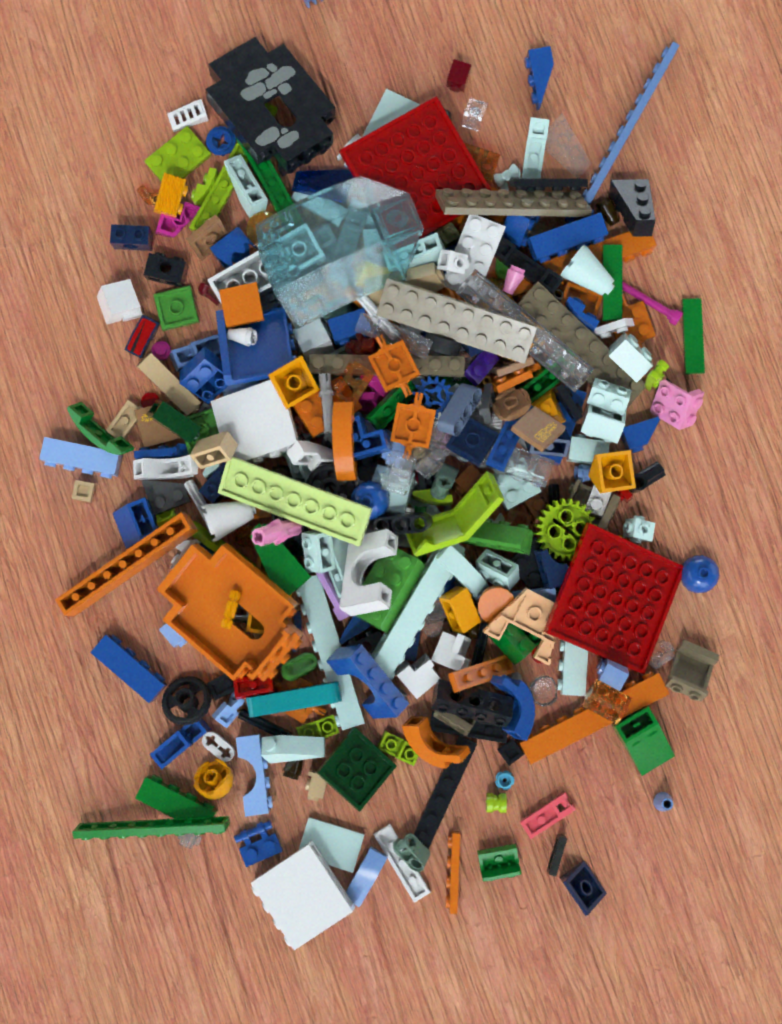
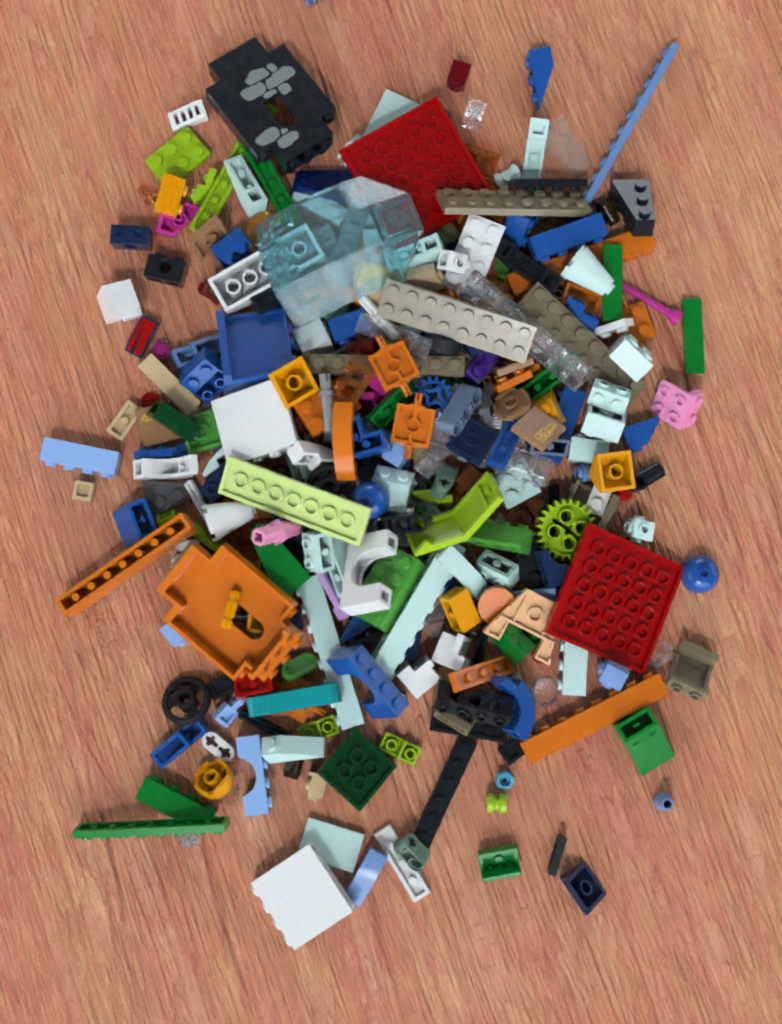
green slope [67,402,135,455] -> none
blue brick [90,634,167,703] -> none
bright green tile [153,285,200,331] -> none
tan brick [190,431,238,469] -> none
blue gear [206,126,236,157] -> none
orange tile [219,282,265,328] -> none
white cone [227,327,257,347] -> none
blue plate [234,821,283,867] -> none
clear brick [380,450,418,496] -> none
orange arch [402,716,470,769] -> none
orange plate [445,831,460,914] -> none
bright pink cone [502,265,525,295] -> none
coral plate [520,792,576,839] -> none
black plate [554,384,583,423] -> none
clear orange brick [582,679,632,724] -> none
lime plate [645,360,669,391] -> none

